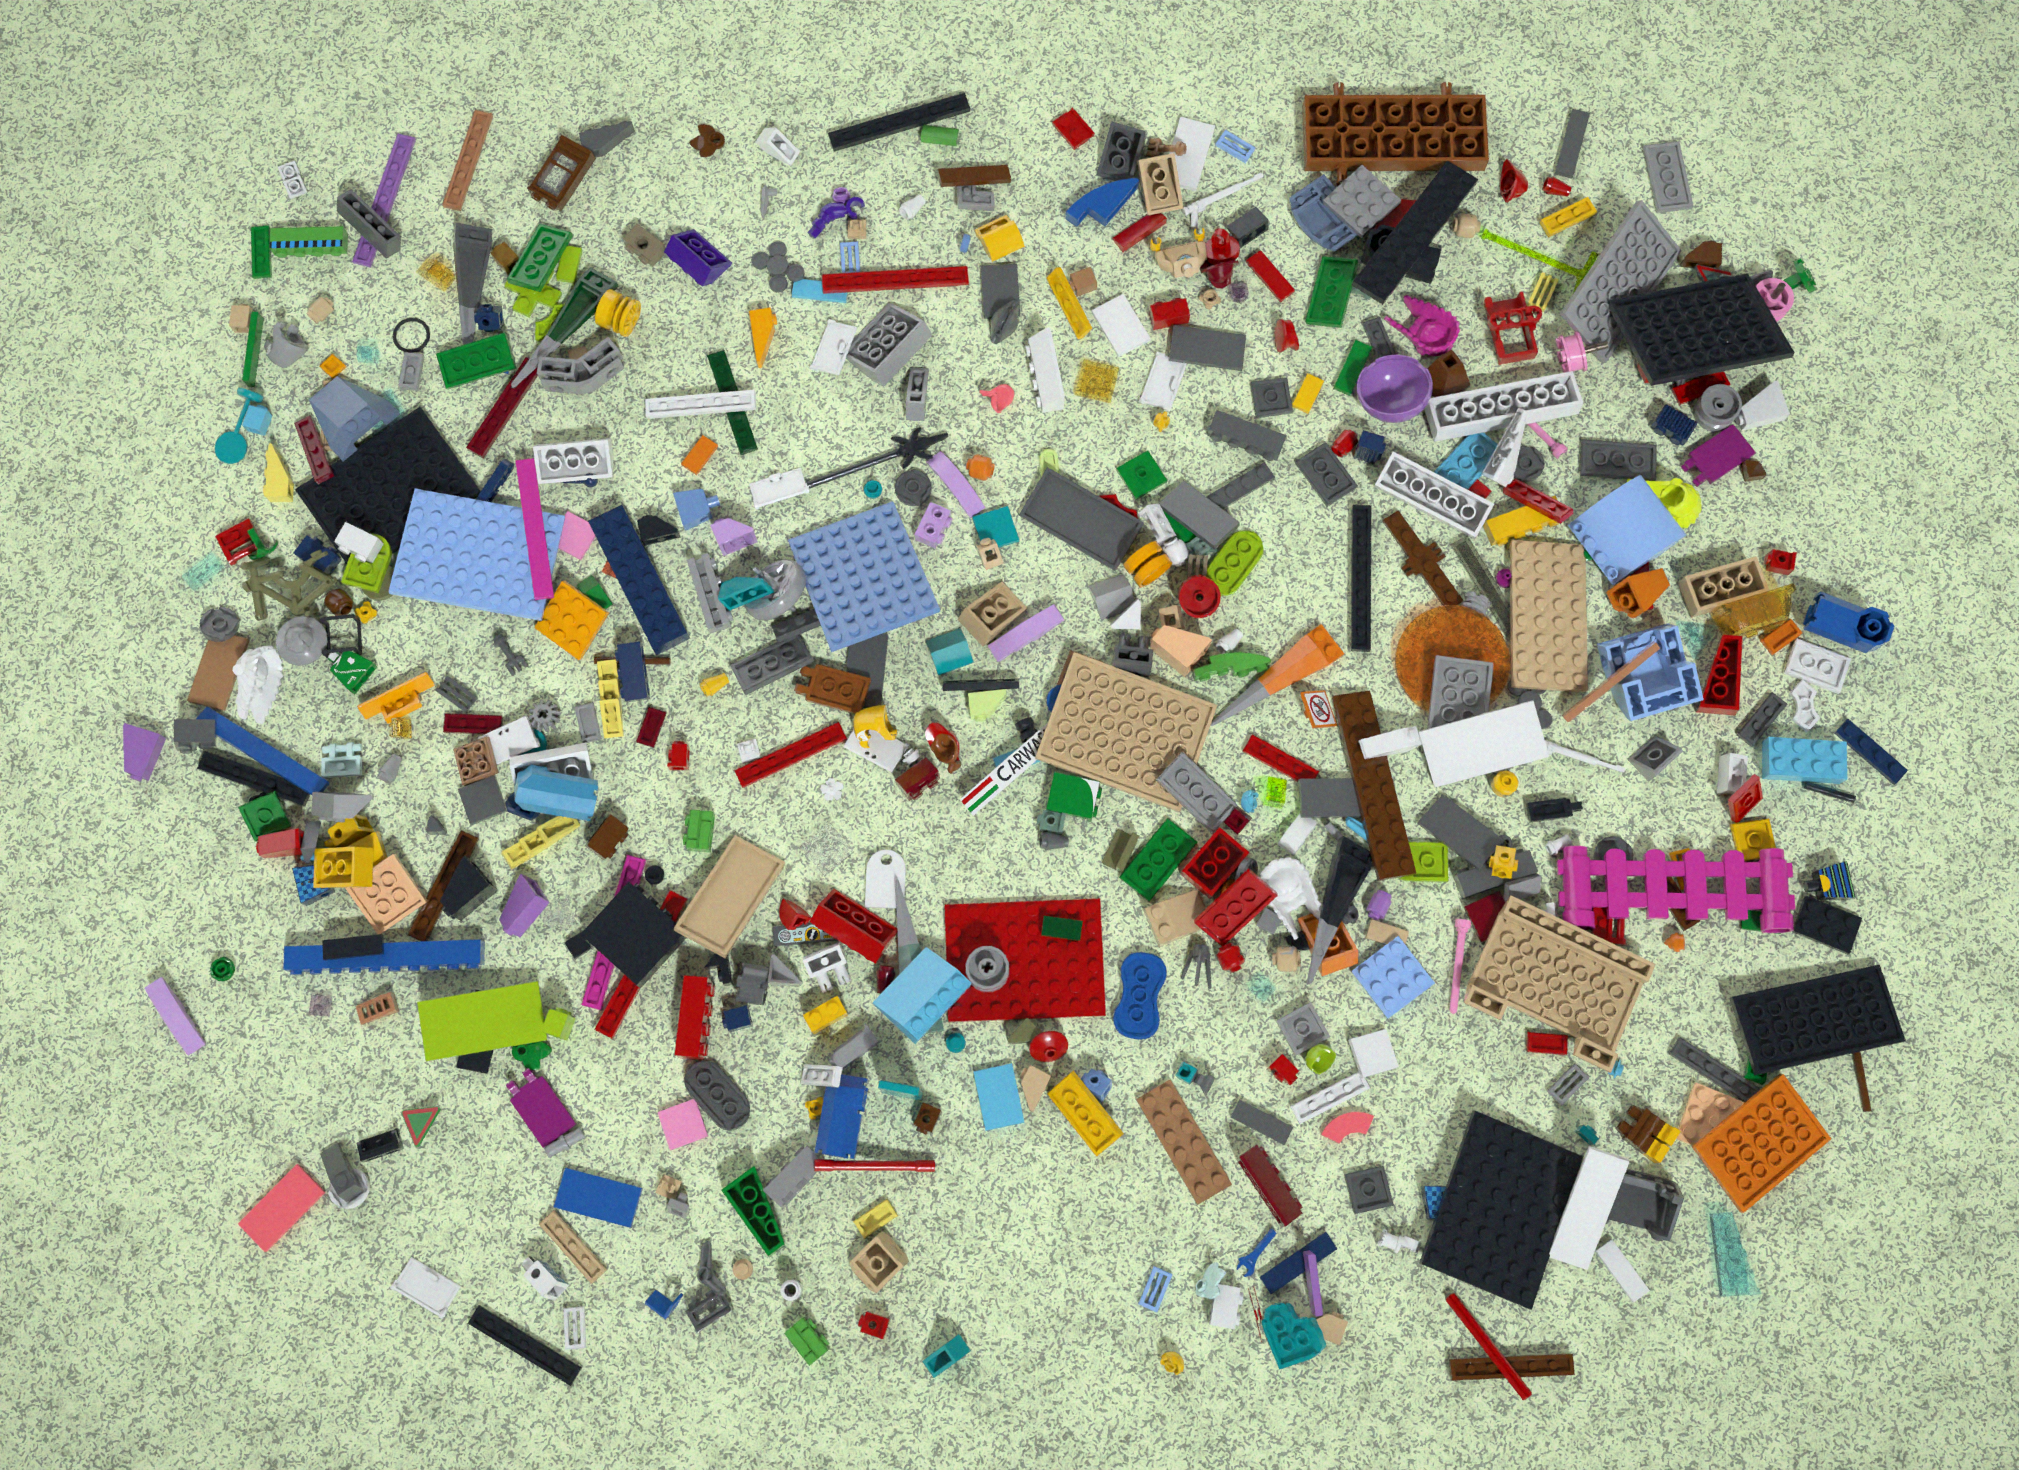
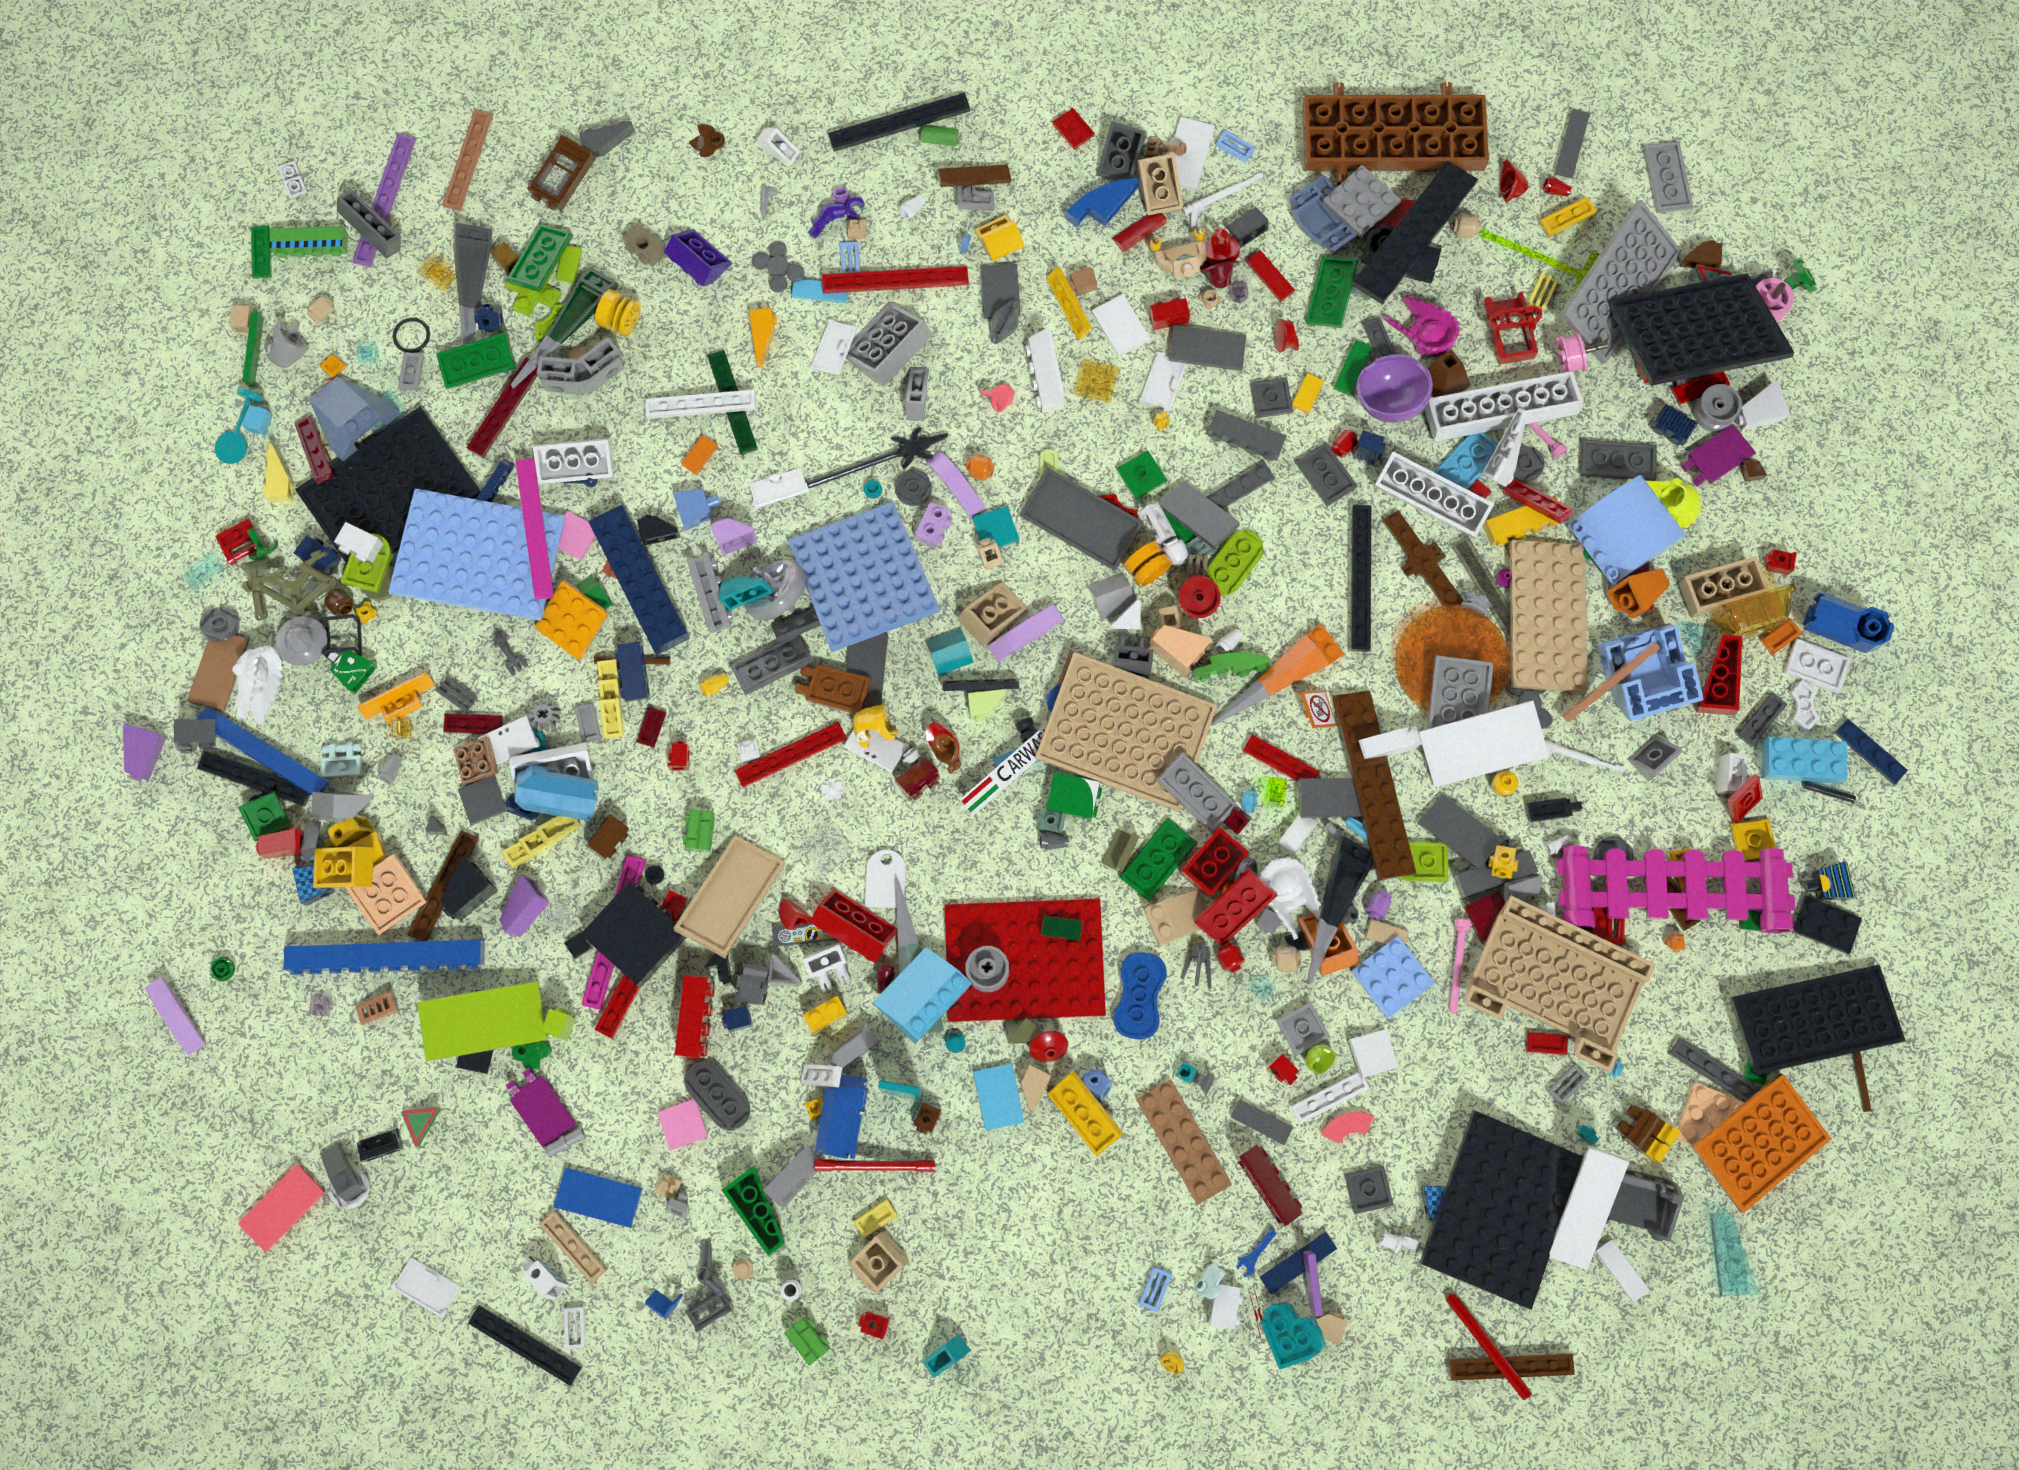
black tile [322,934,384,961] -> none

